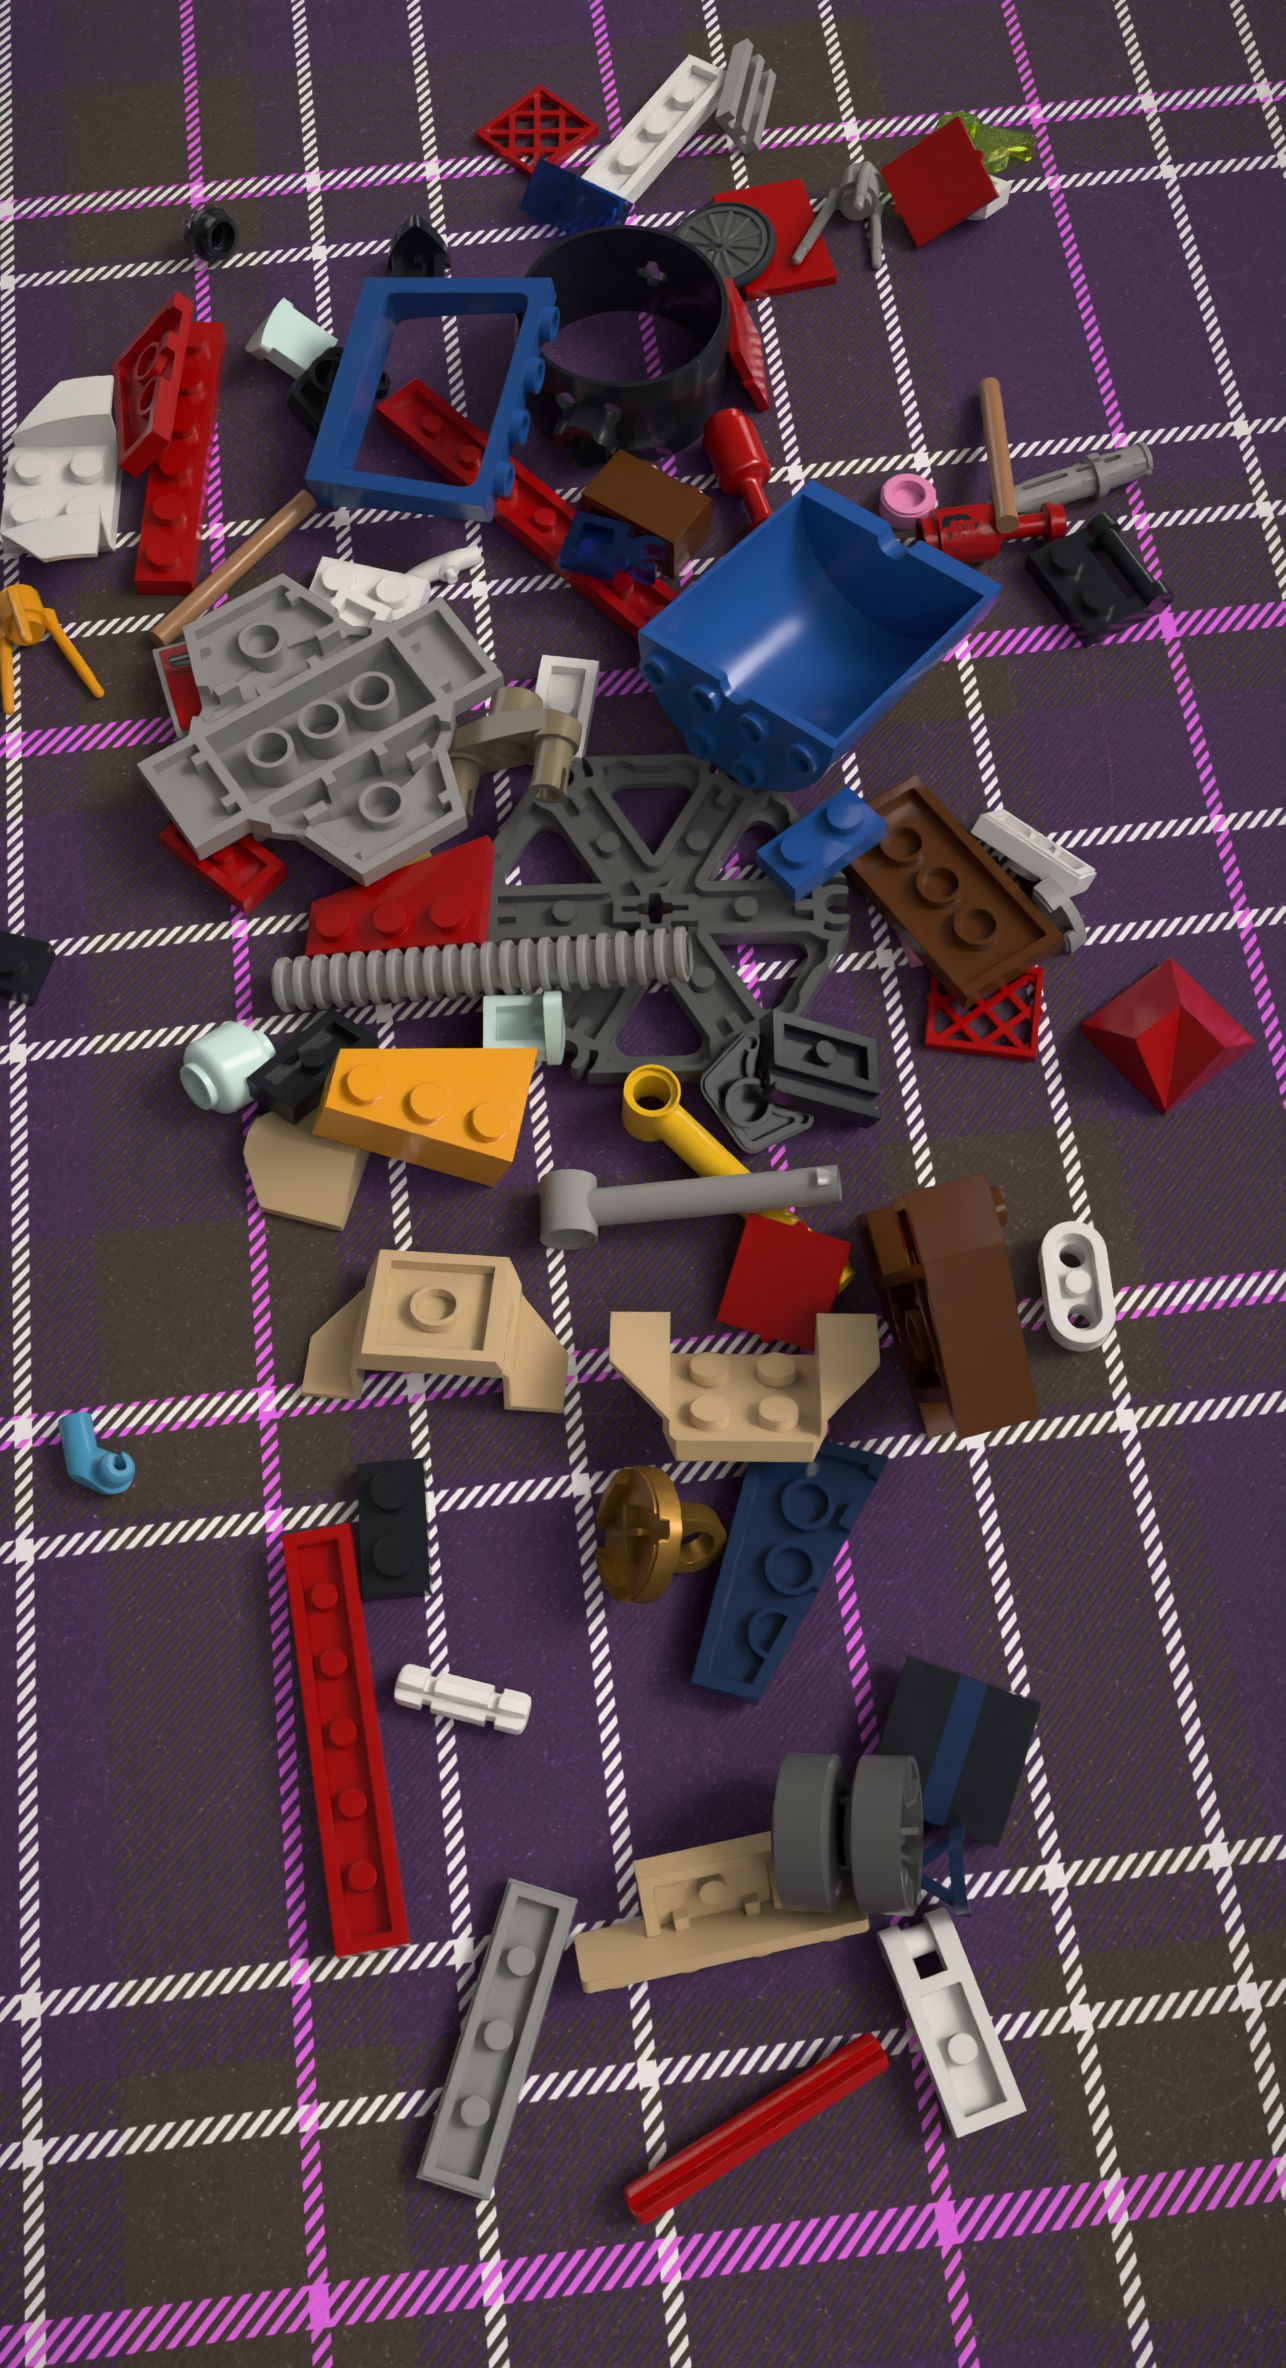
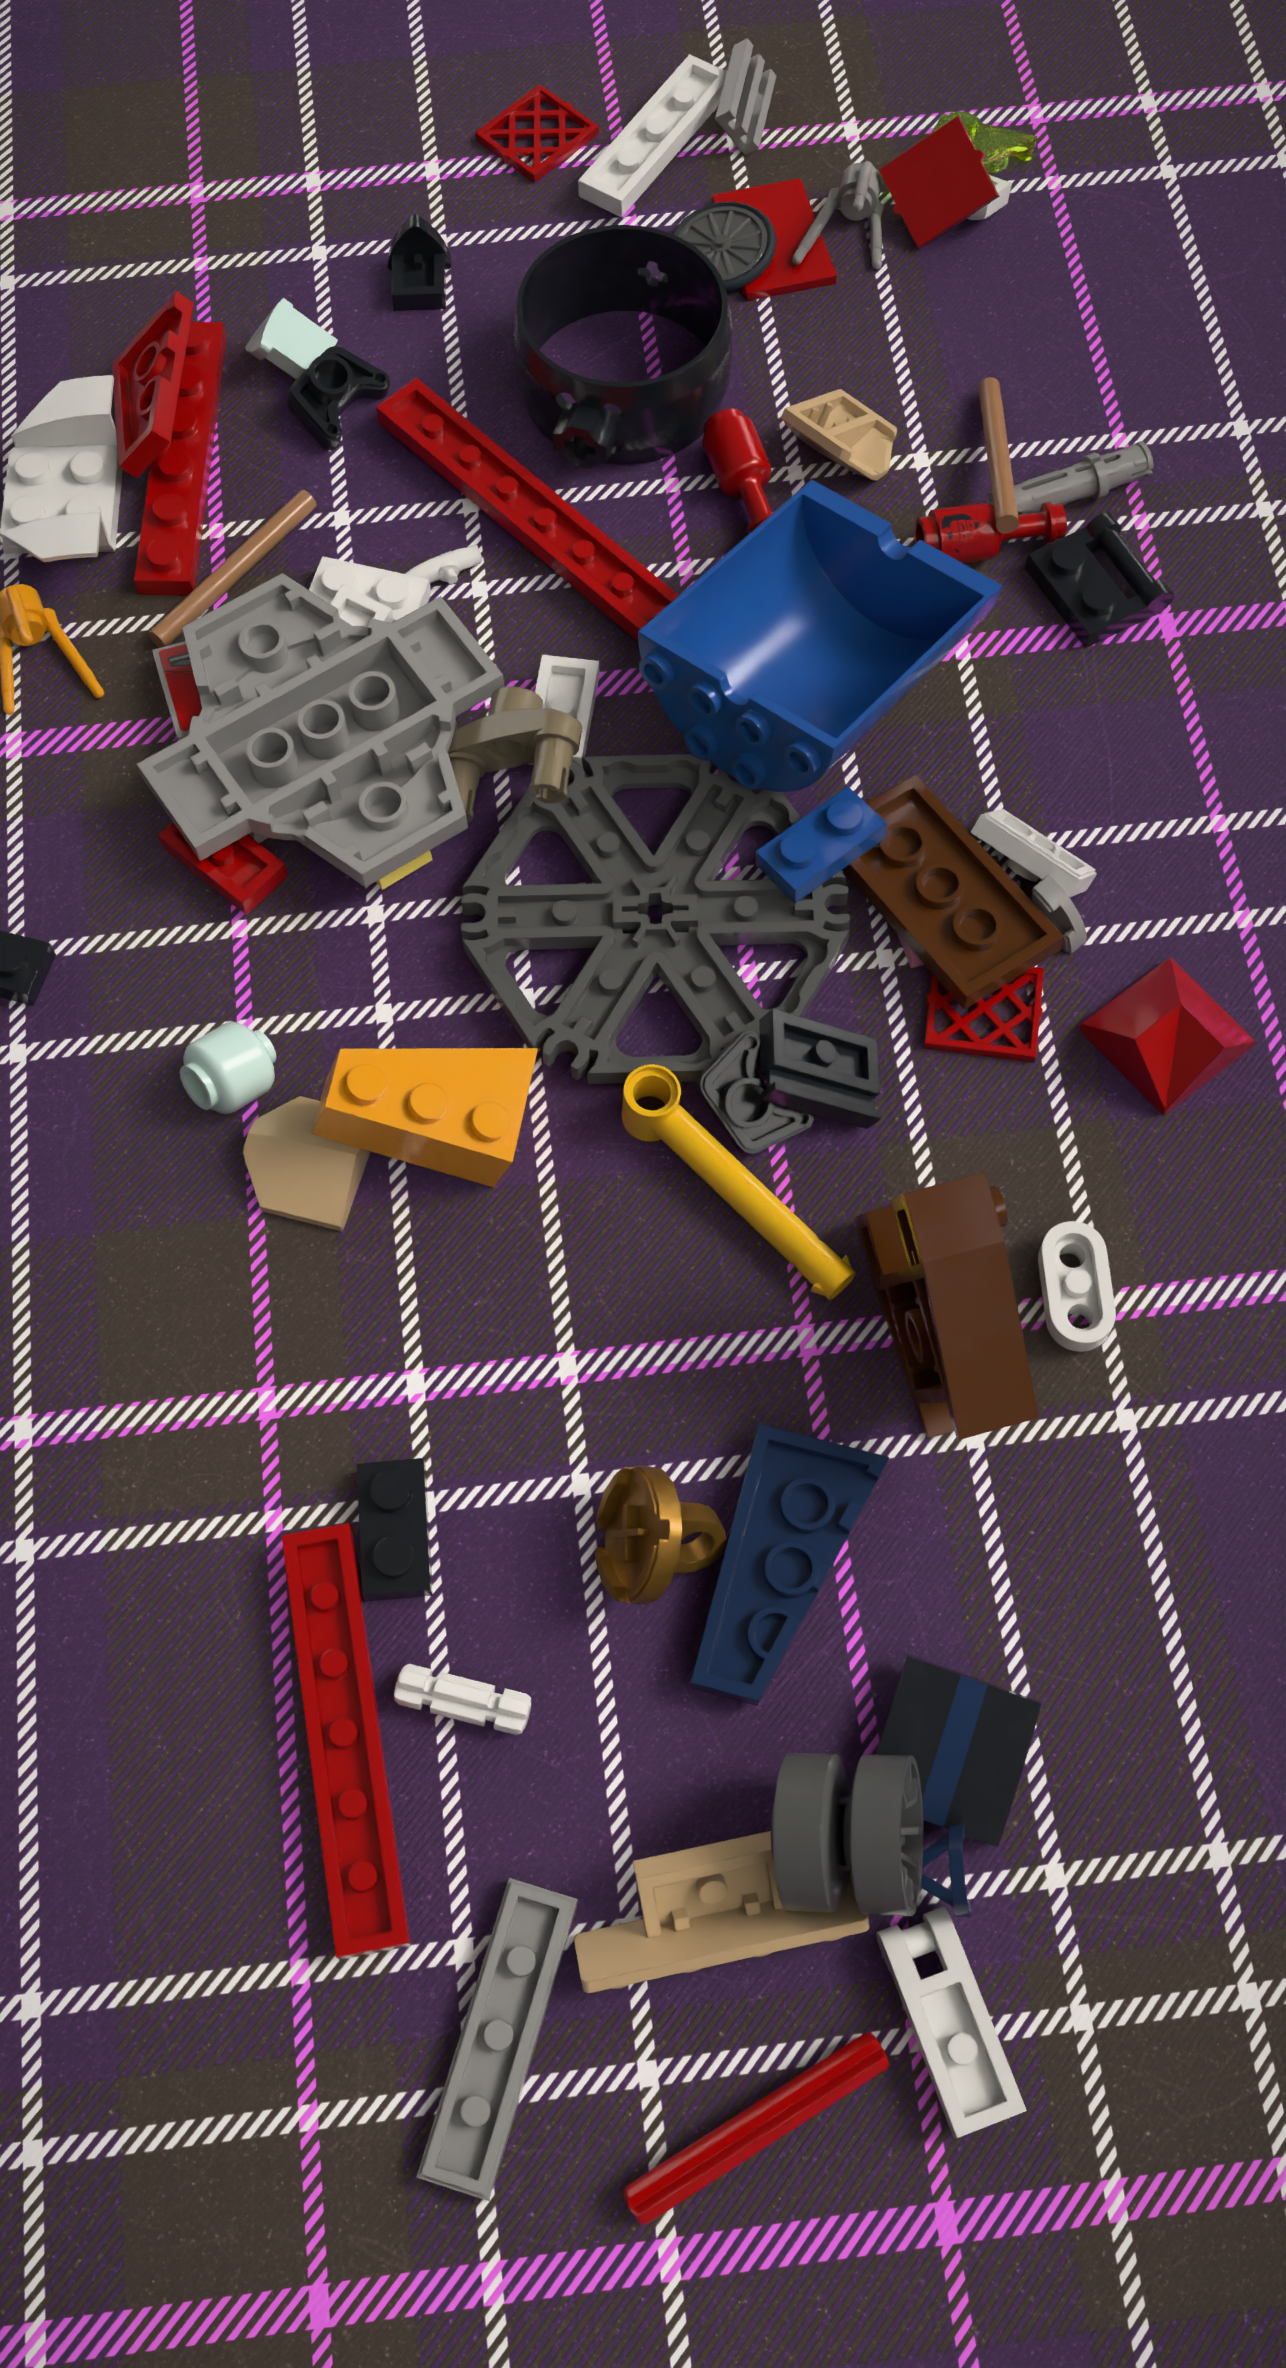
dark azure arm [58,1412,135,1495] -> none
black plate [183,206,239,262] -> none
black plate [246,1008,379,1125] -> none
light grey piece [271,926,693,1012] -> none
tan piece [301,1249,569,1413] -> none
blue windscreen [305,277,560,523] -> none
red wing [305,835,495,961] -> none
light aqua tile [483,991,565,1065] -> none
clear blue plate [518,157,633,235] -> none
light grey piece [540,1165,842,1250] -> none
clear blue plate [559,510,666,585] -> none
reddish brown brick [581,449,712,580] -> none
tan piece [609,1311,880,1462] -> none
red piece [716,1212,852,1351] -> none
red piece [723,278,770,412] -> none
bright pink tile [879,474,936,530] -> none
none -> tan slope [781,389,897,481]

